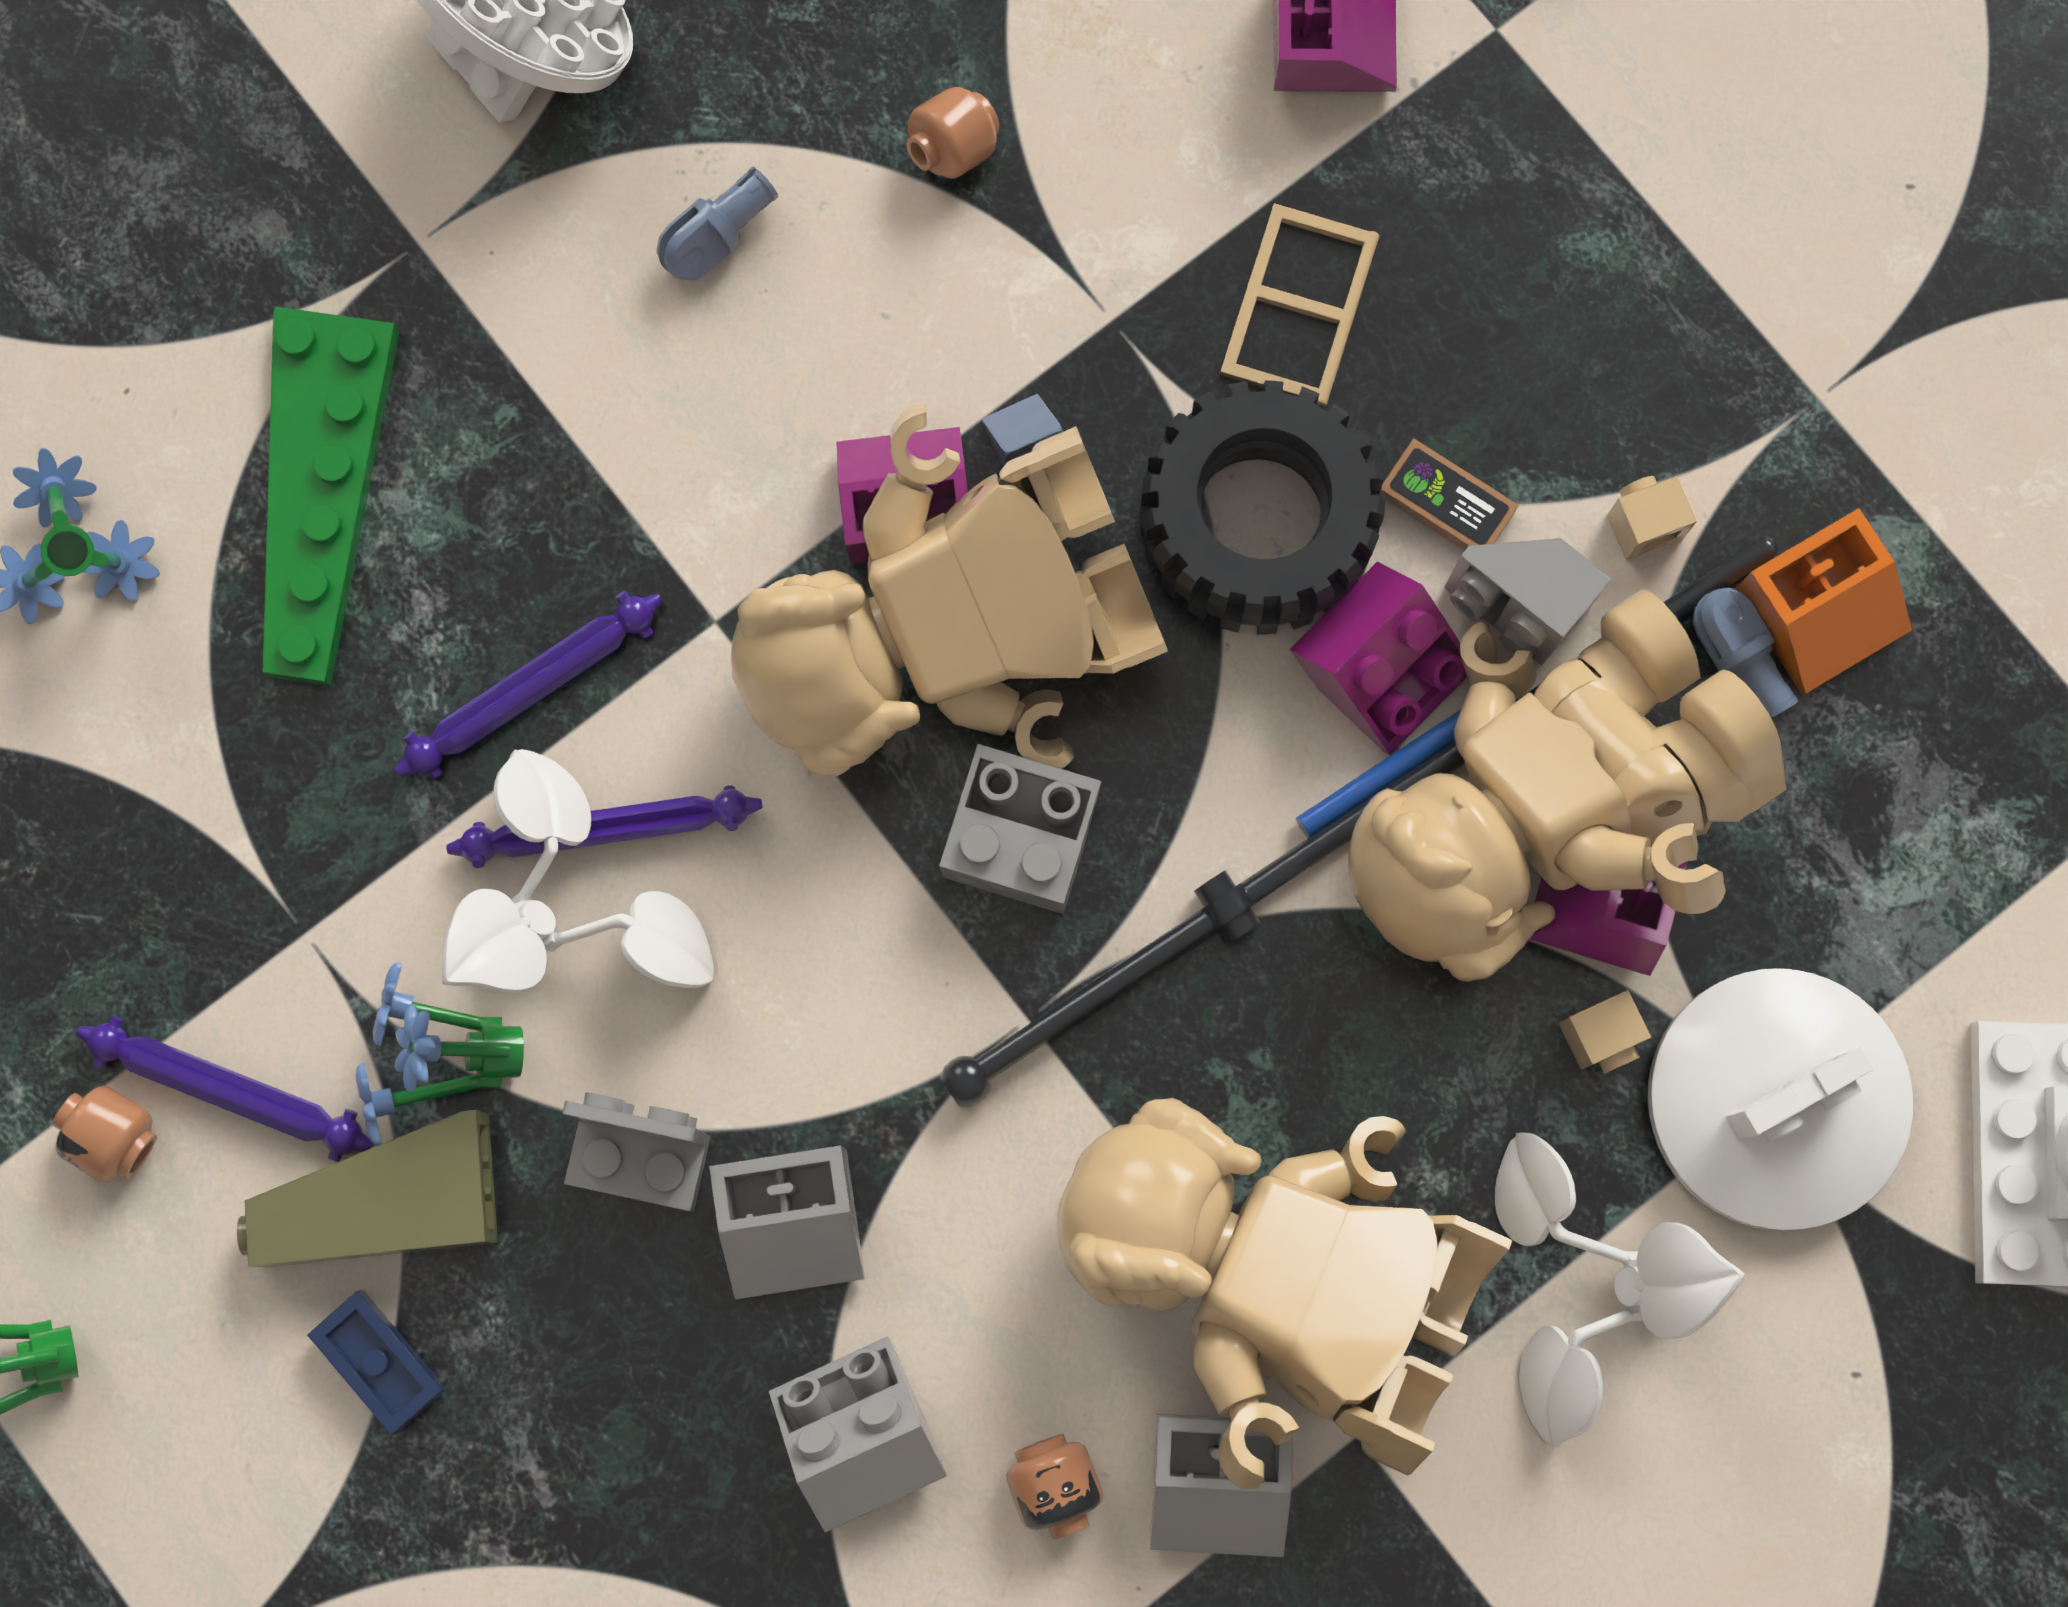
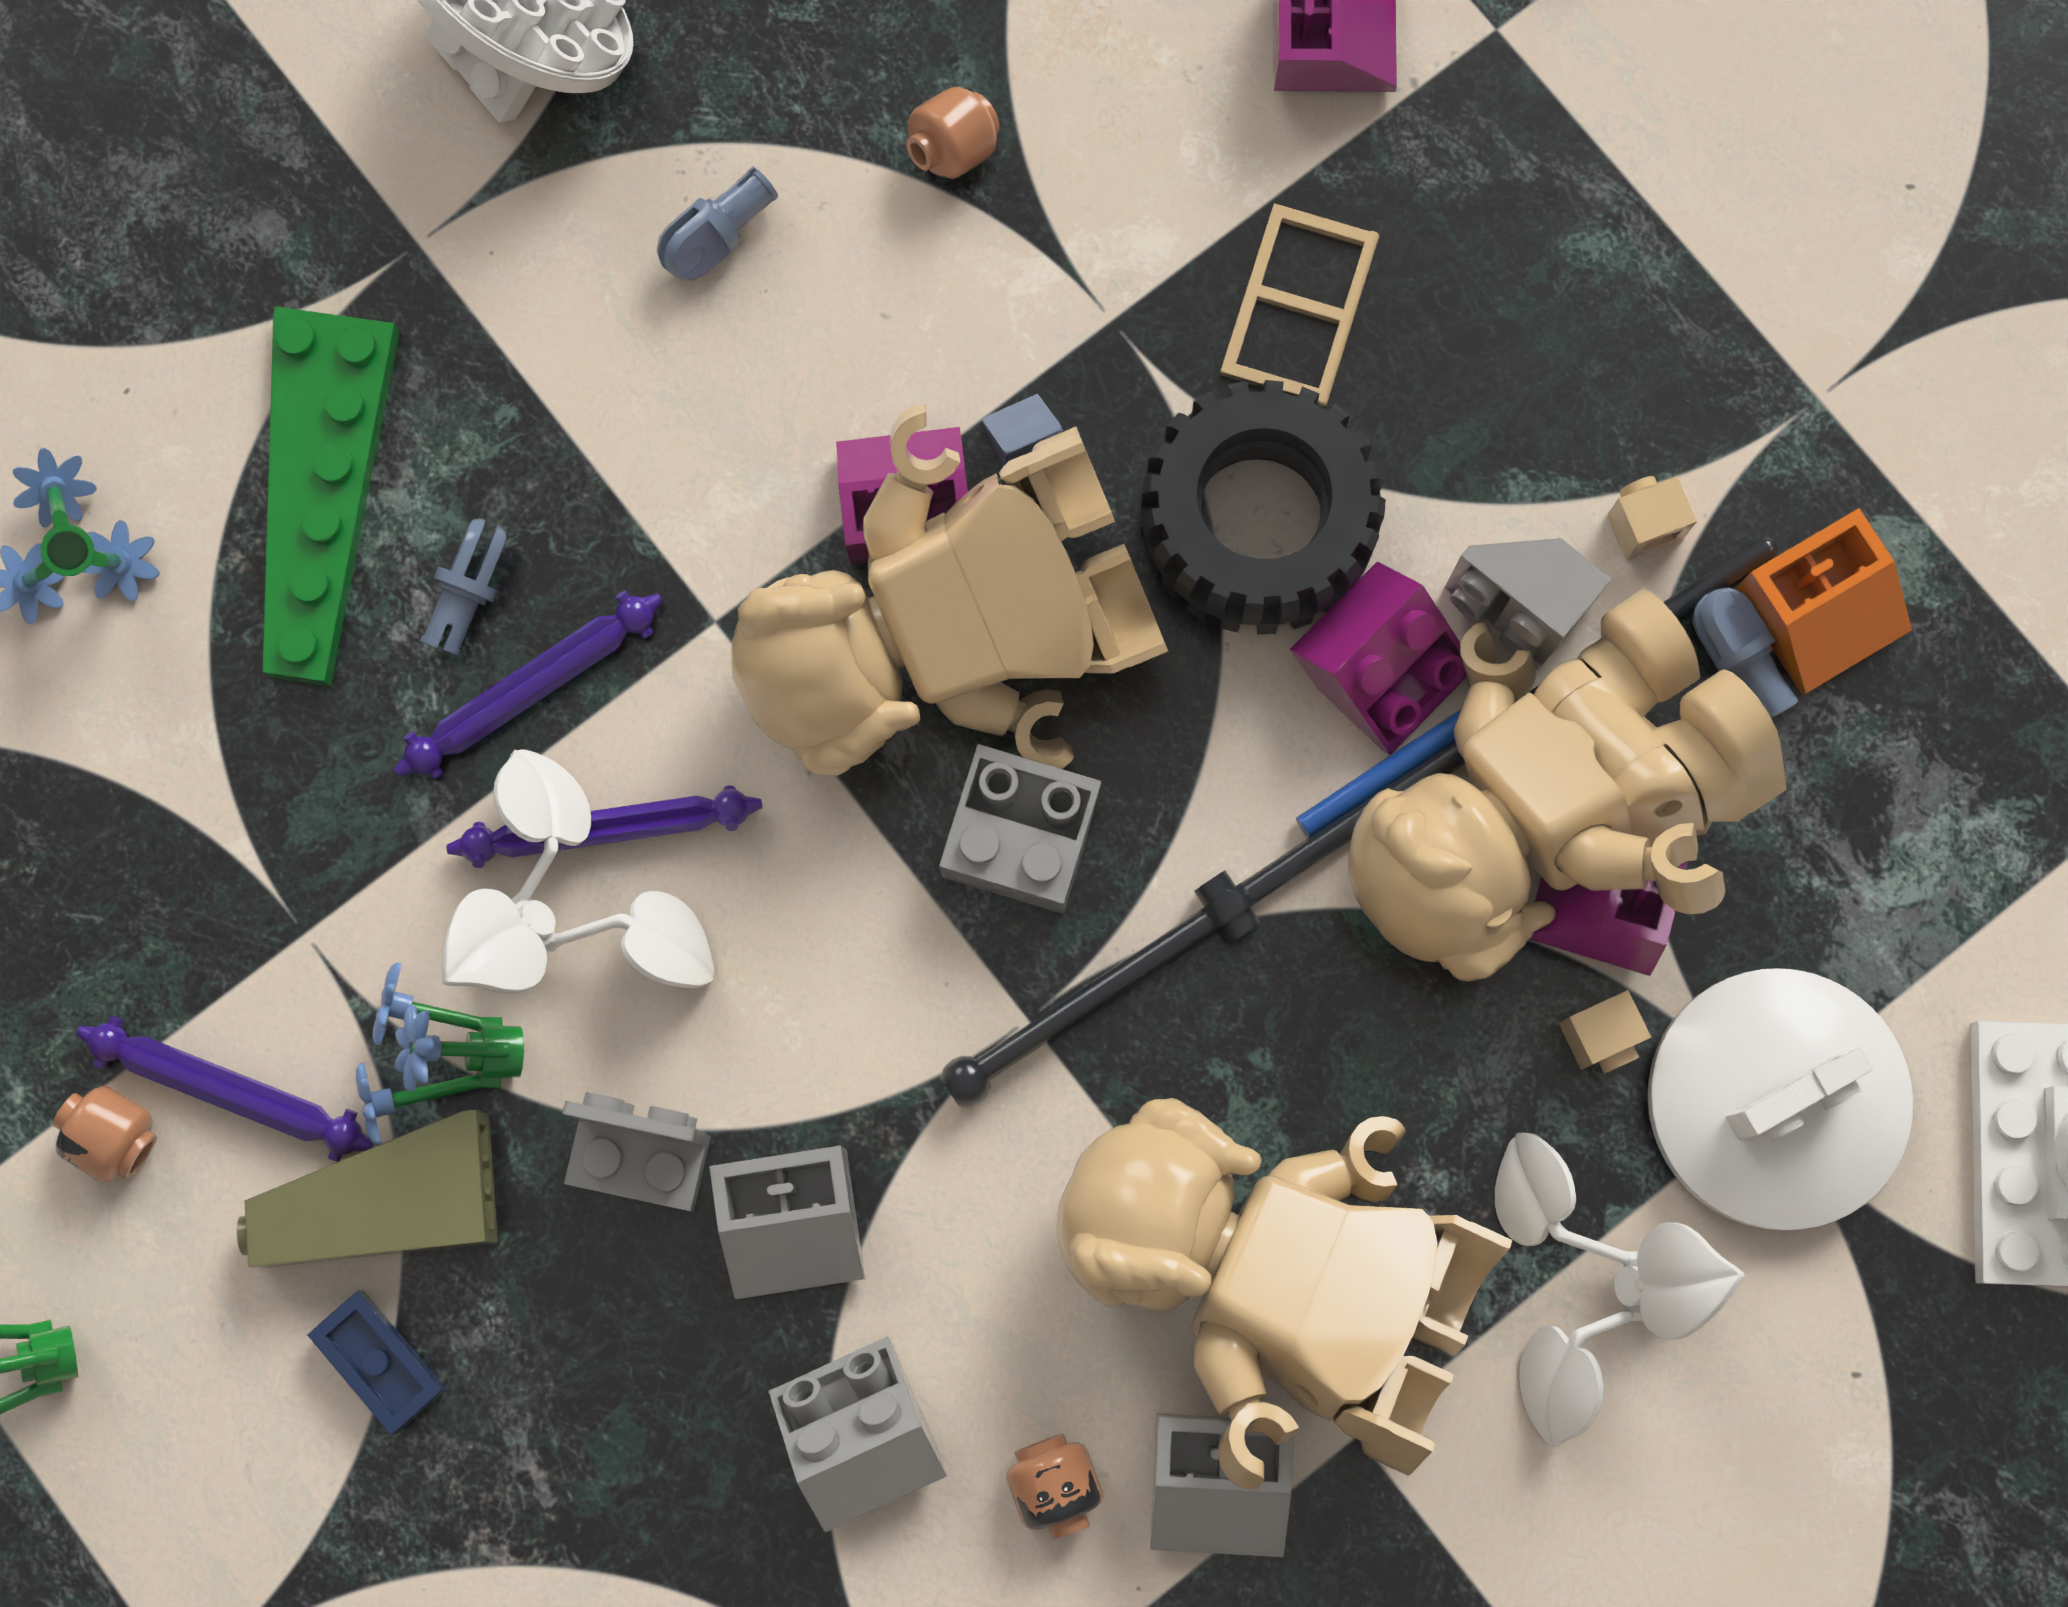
tile [1380,438,1519,550] -> none
none -> sand blue arm [420,518,506,656]

